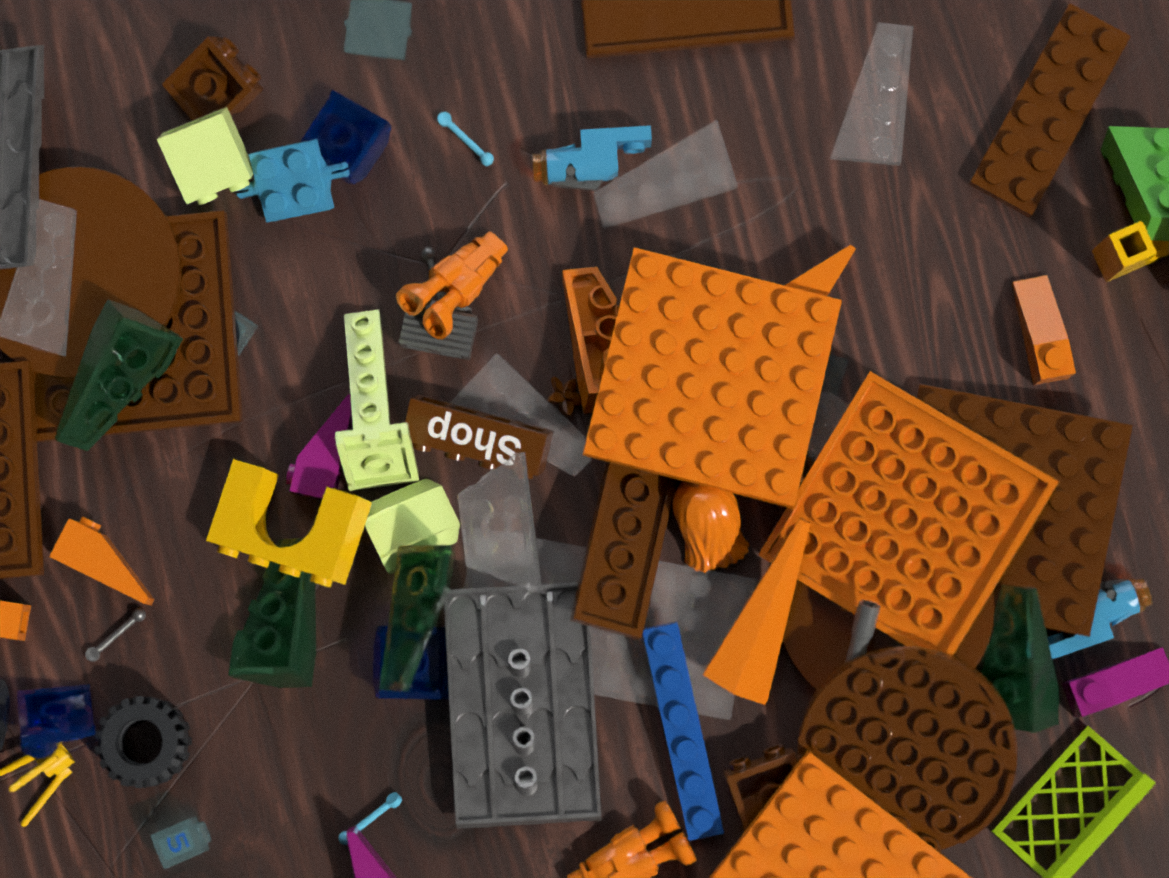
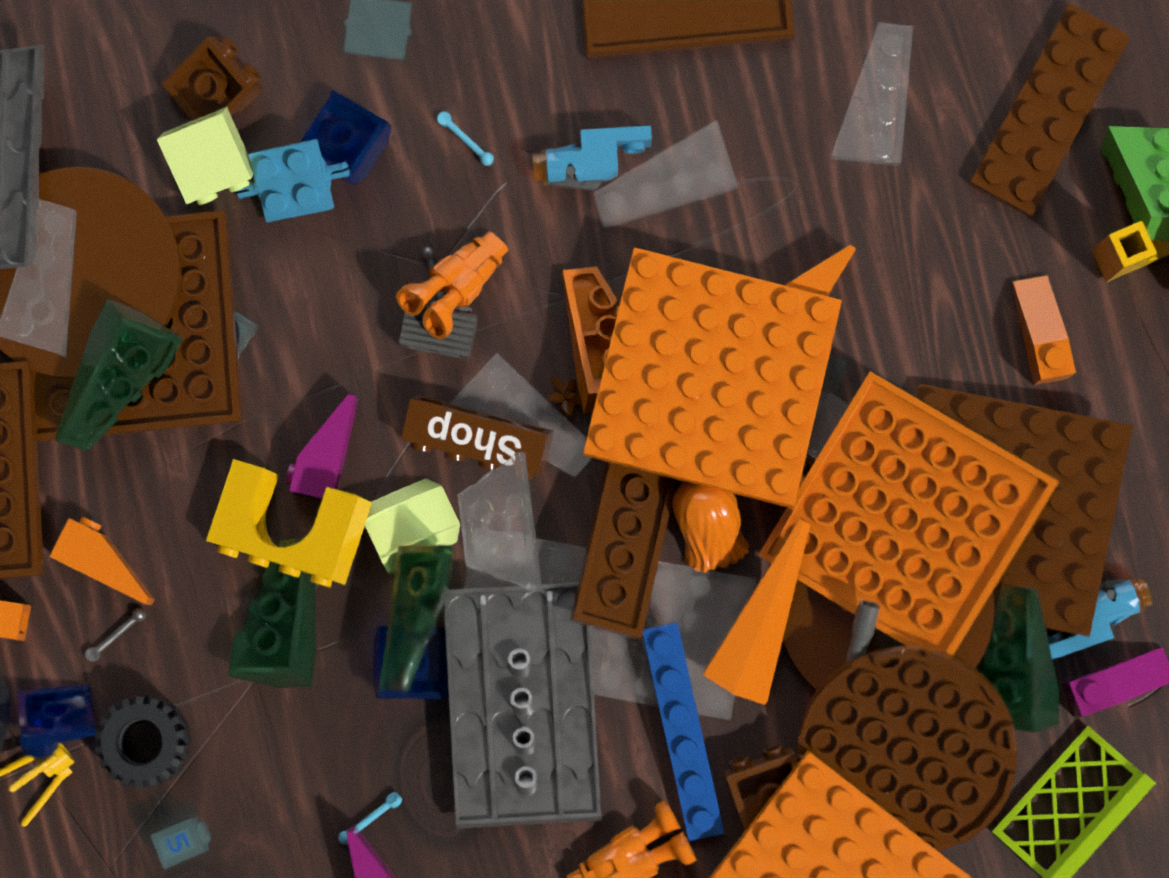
yellowish green bracket [335,309,419,491] -> none

